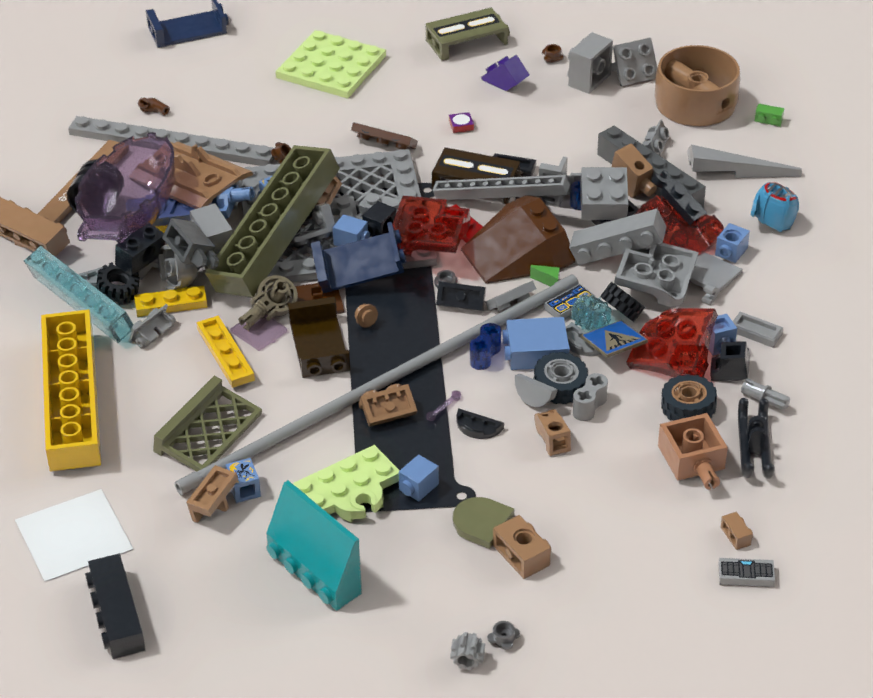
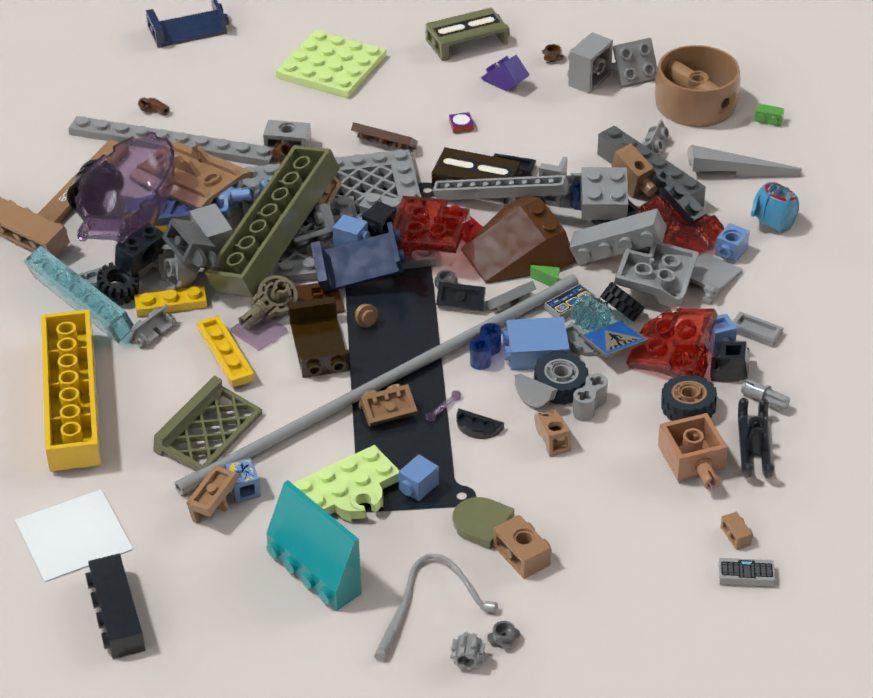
none -> light grey brick [263,120,311,149]
none -> light grey piece [374,554,498,661]

